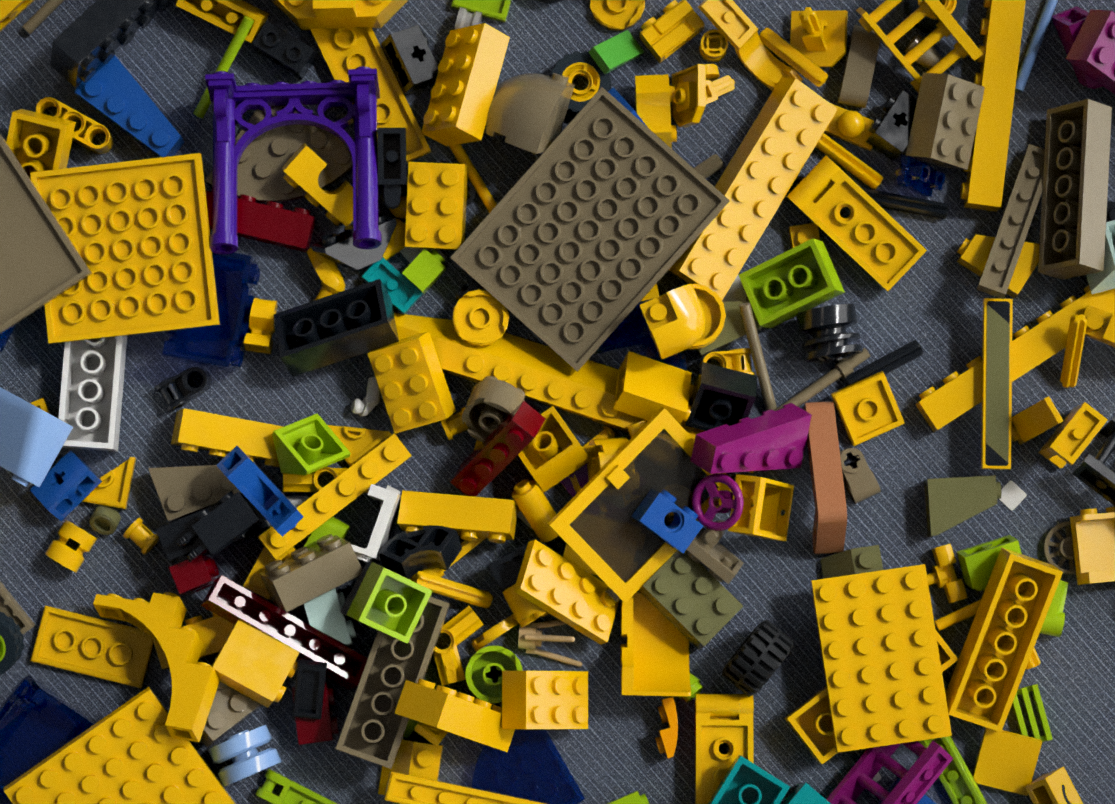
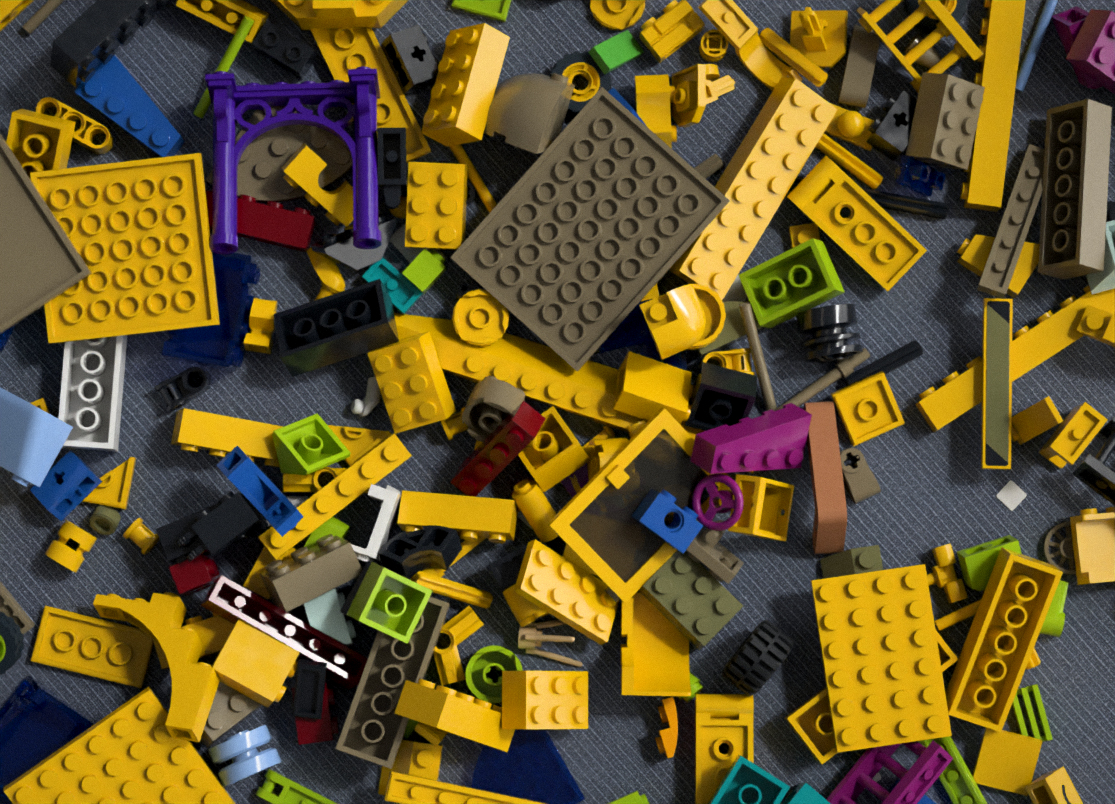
dark tan wedge [148,465,241,523] -> none
yellow arm [383,219,406,261] -> none
light grey wheel [454,7,482,30] -> none
yellow tile [471,614,519,652] -> none
olive slope [924,475,1002,537] -> none
yellow axle [1060,314,1088,388] -> none

